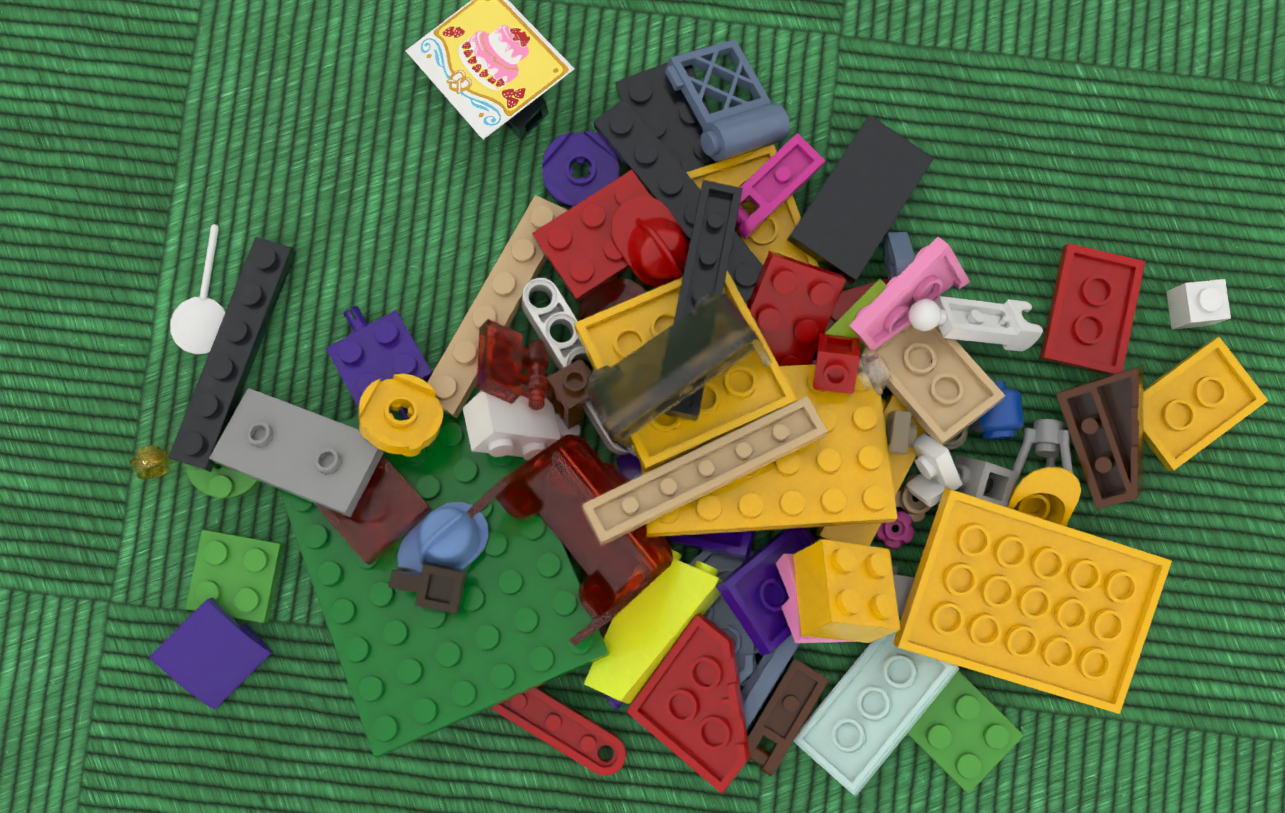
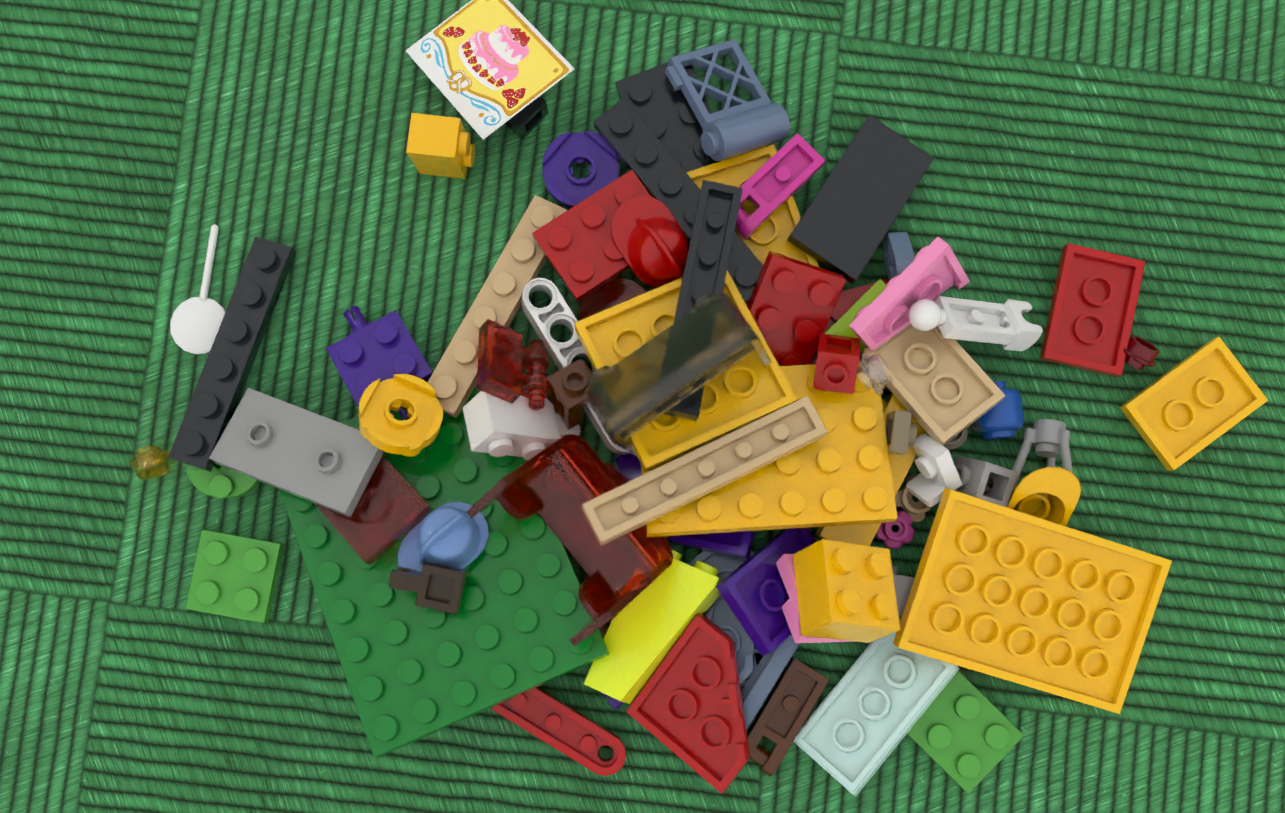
dark purple slope [149,597,274,710] -> none
reddish brown wedge [1056,365,1143,509] -> none
white brick [1166,279,1231,330] -> none
none -> yellow brick [406,113,475,179]
none -> dark red plate [1124,335,1160,370]

